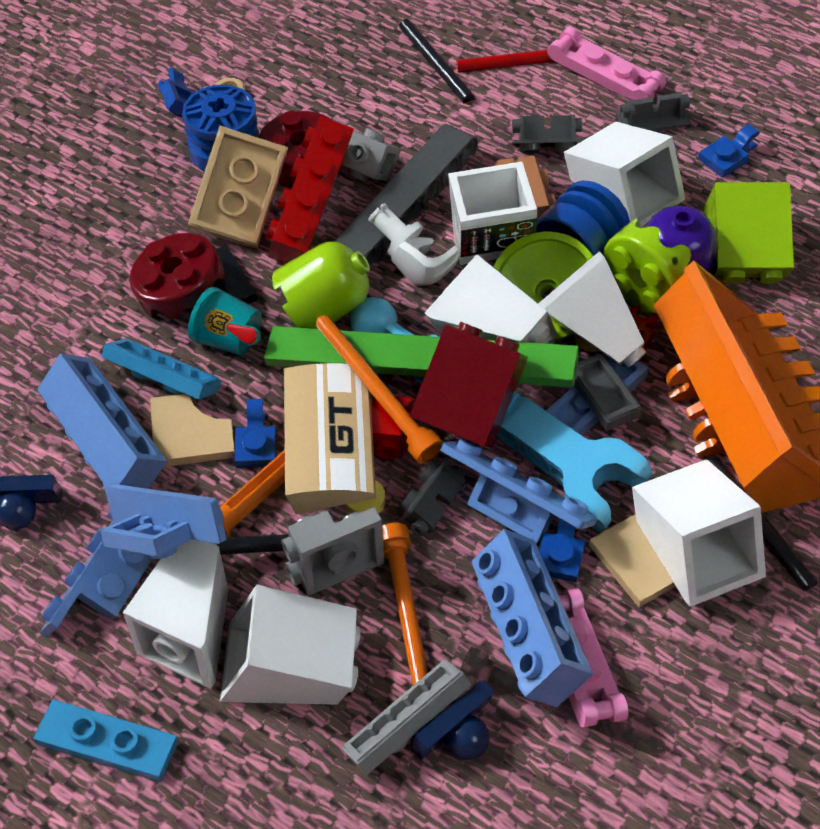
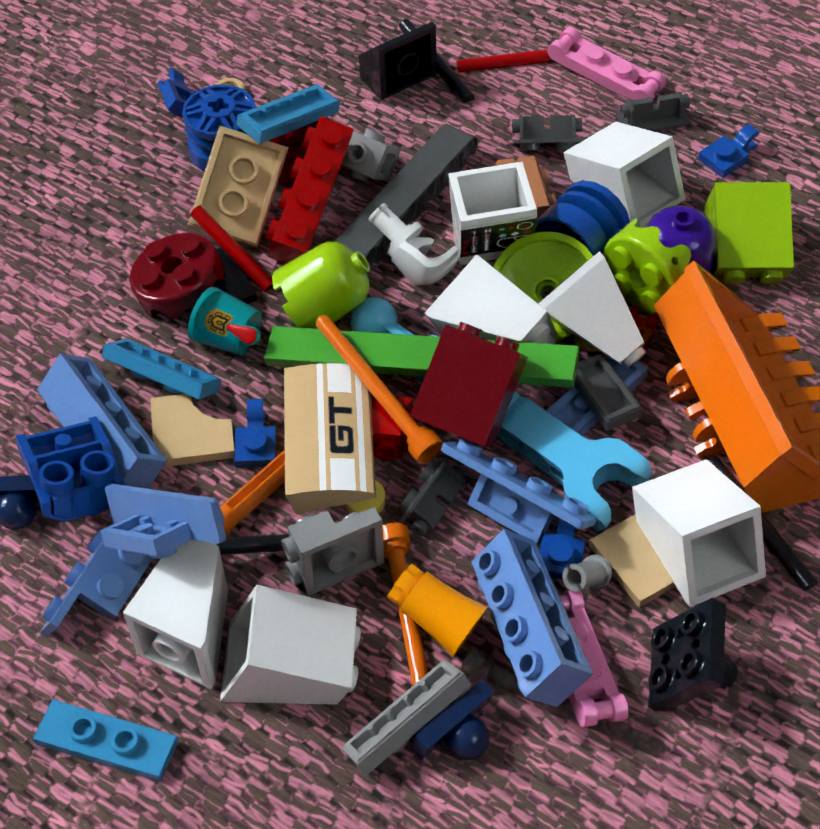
none -> blue slope [16,416,125,522]
none -> red bar [190,205,273,292]
none -> dark azure plate [236,84,340,144]
none -> black slope [359,22,437,100]
none -> light orange plant [387,564,489,657]
none -> light grey pin [562,555,612,592]
none -> black plate [648,598,738,712]

